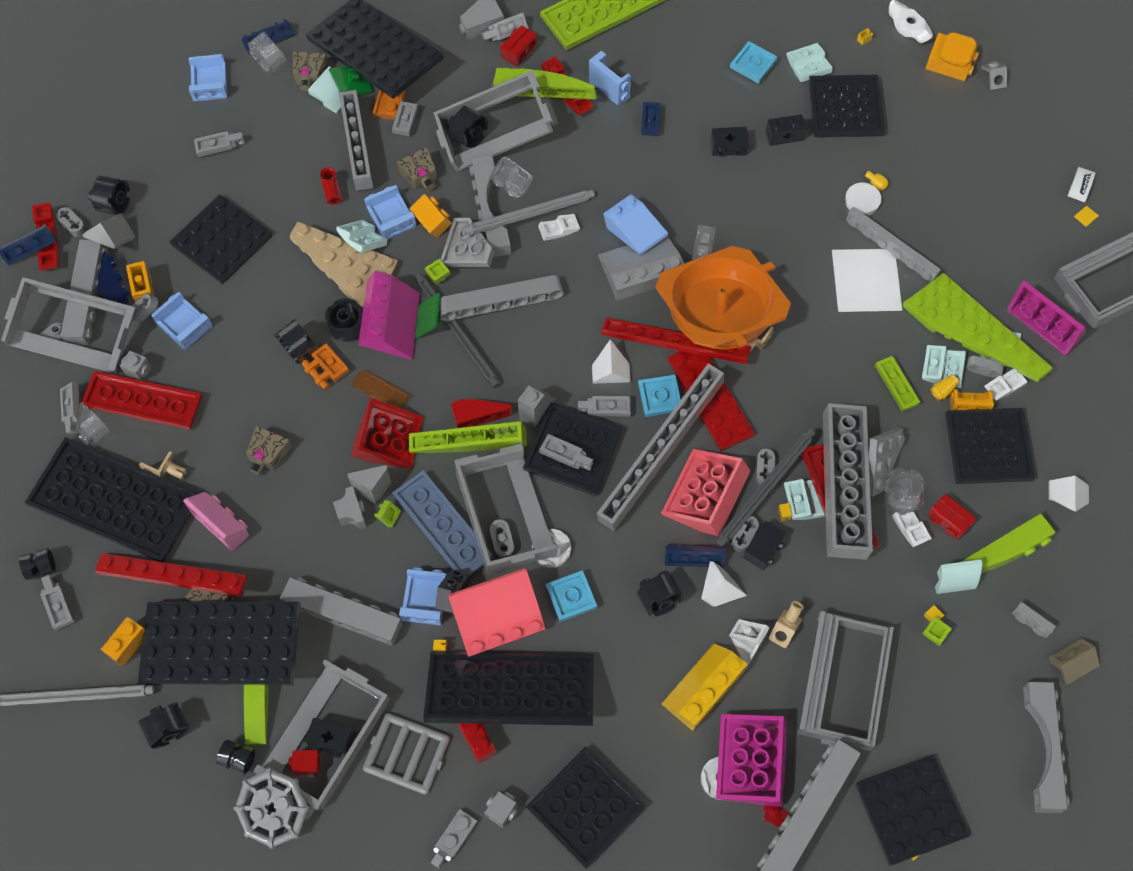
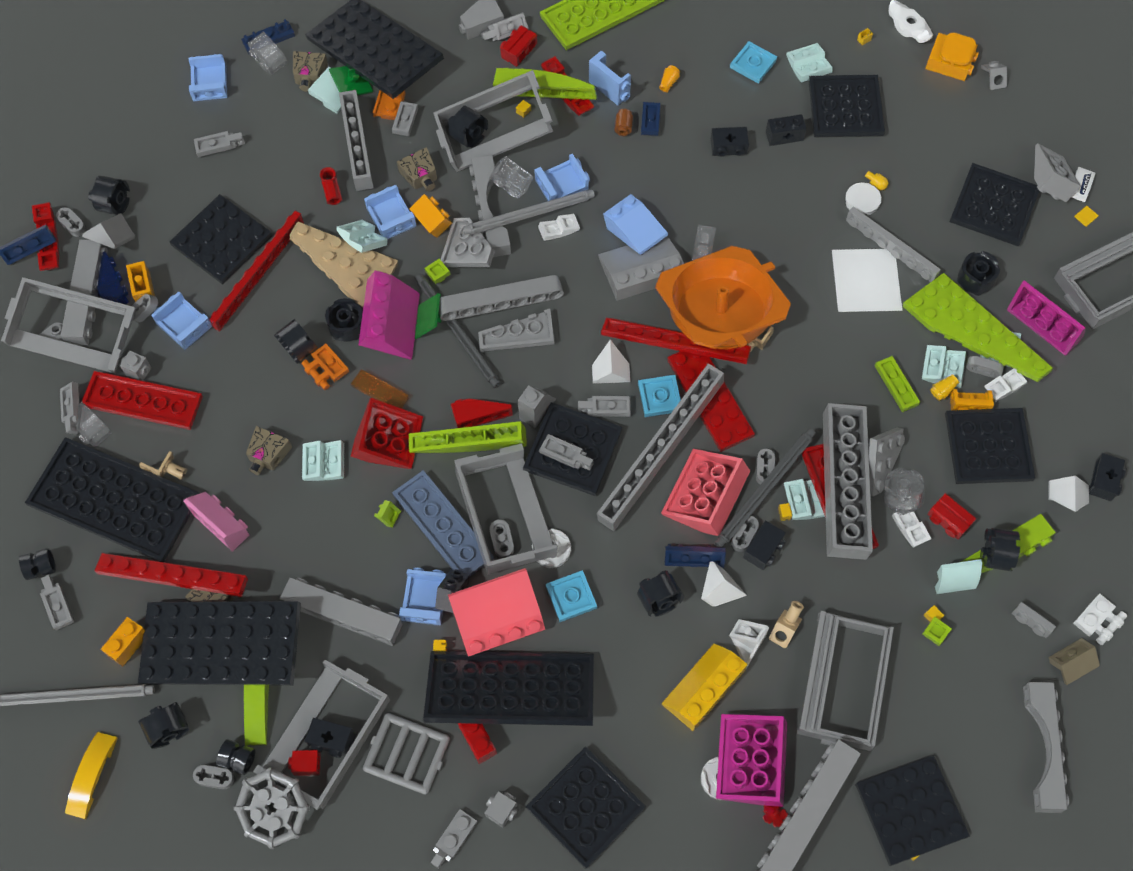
light grey brick [333,486,366,530] -> none
light grey slope [348,465,392,505] -> none
none -> yellow slope [65,732,118,819]
none -> light grey beam [193,765,234,789]
none -> red plate [209,211,304,332]
none -> light aqua slope [302,440,344,481]
none -> light grey wing [478,309,554,352]
none -> yellow piece [516,100,531,118]
none -> light blue panel [534,154,590,201]
none -> dark orange brick [614,109,633,136]
none -> light orange cone [659,65,680,92]
none -> black plate [949,163,1039,246]
none -> black brick [957,251,1000,296]
none -> black brick [980,528,1020,572]
none -> light grey slope [1034,143,1081,202]
none -> white plate [1073,593,1127,645]
none -> black brick [1089,453,1126,501]

